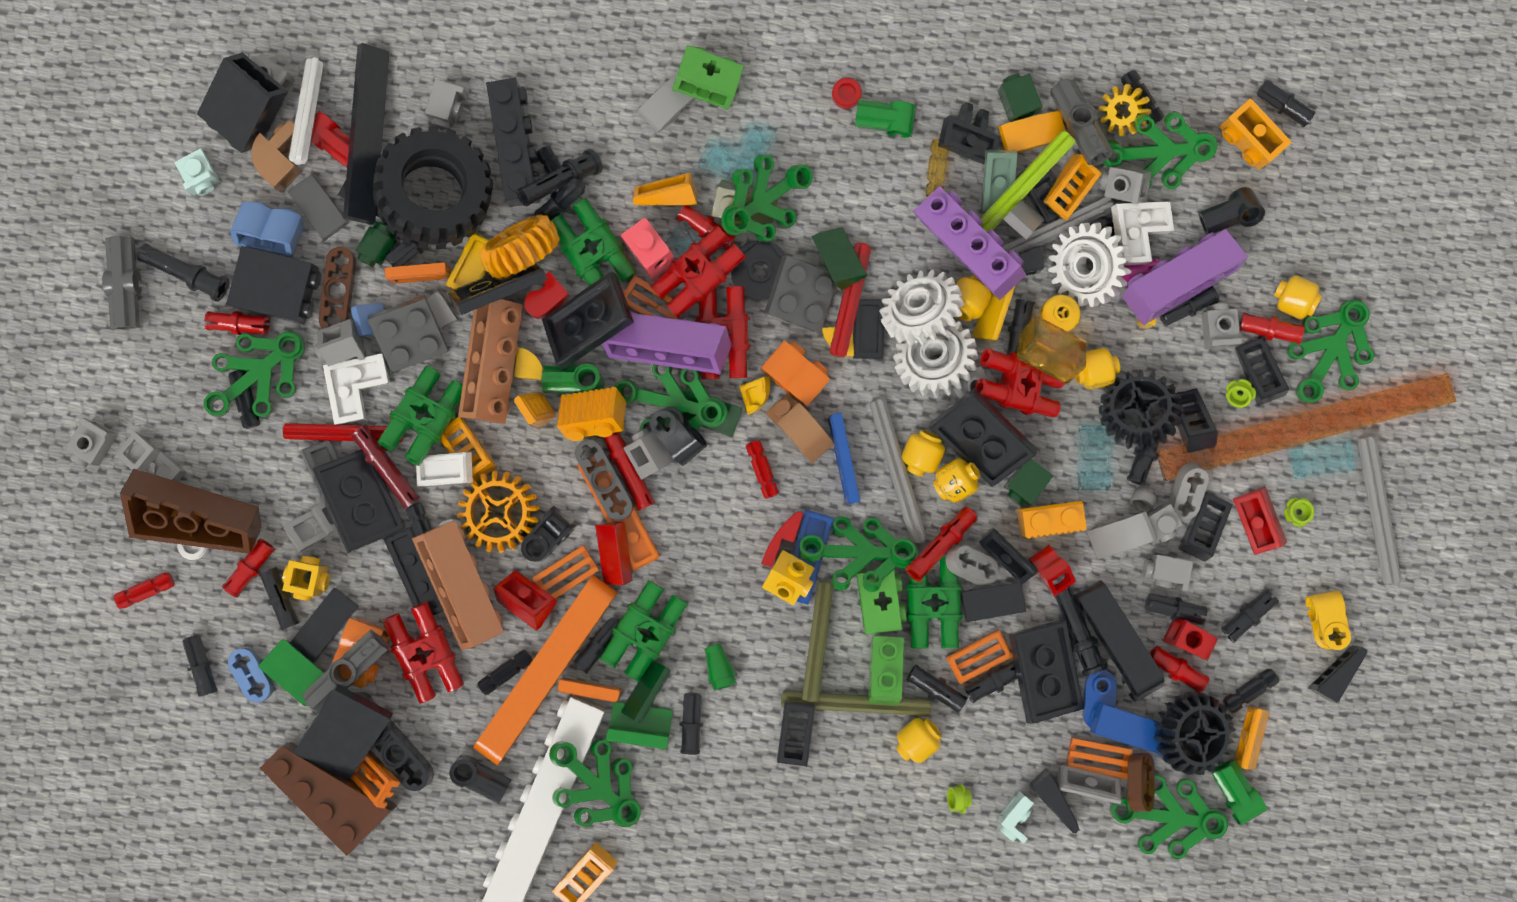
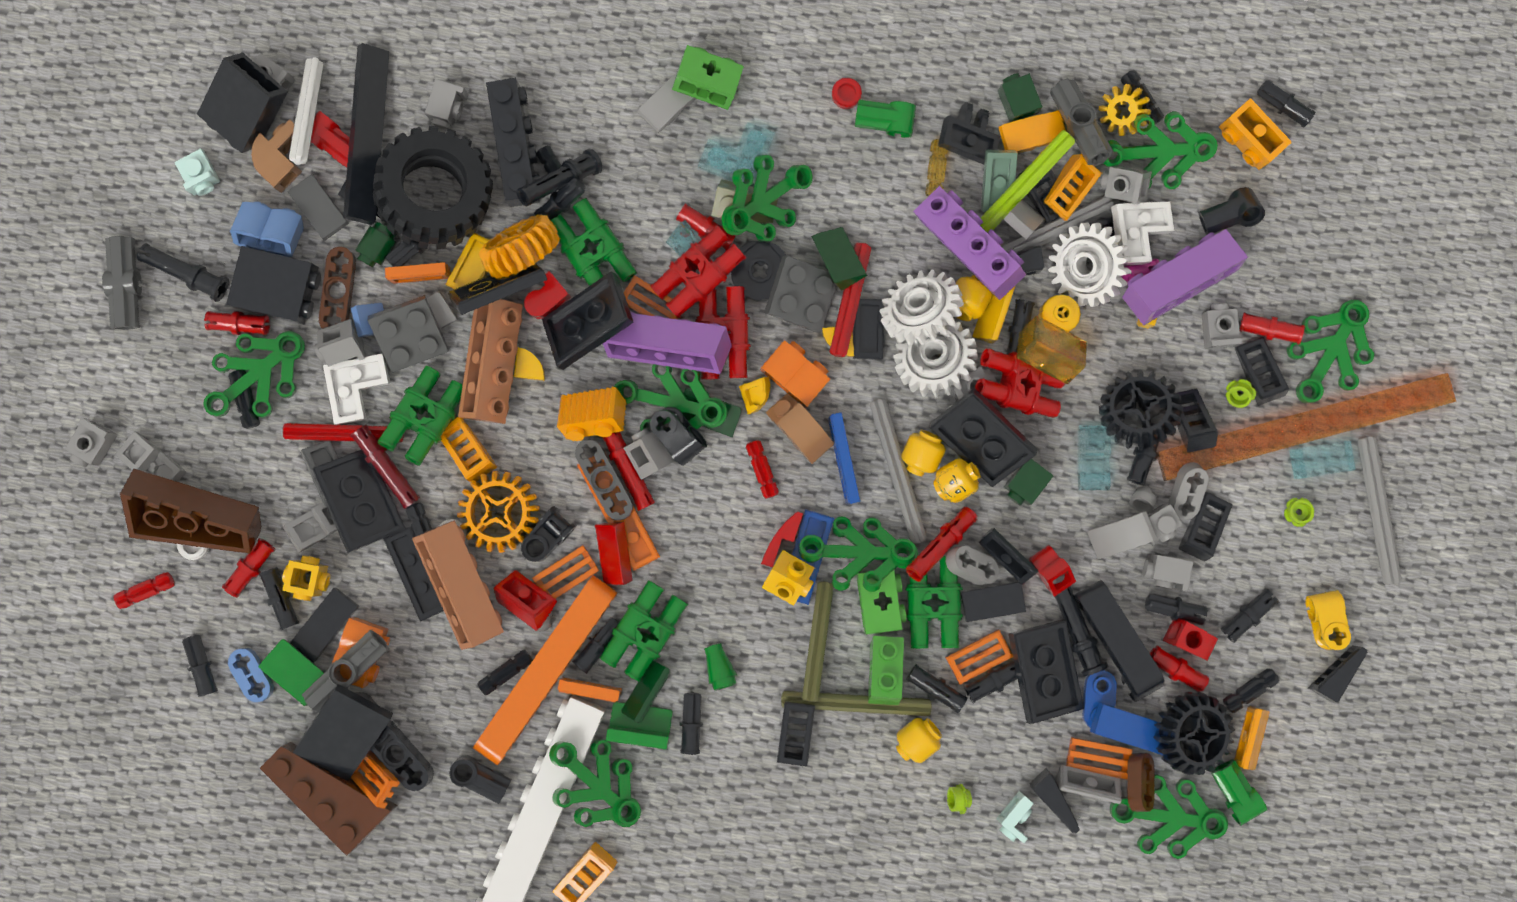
red pin [382,601,464,704] -> none
white tile [416,452,473,486] -> none
light orange slope [514,392,556,428] -> none
green piece [541,364,605,394] -> none
coral torso [620,217,675,282] -> none
light orange slope [633,173,698,205] -> none
light orange brick [1017,501,1087,539] -> none
yellow head [1073,348,1120,390] -> none
black axle [1159,286,1220,326] -> none
red slope [1233,487,1287,555] -> none
yellow head [1274,275,1323,320] -> none

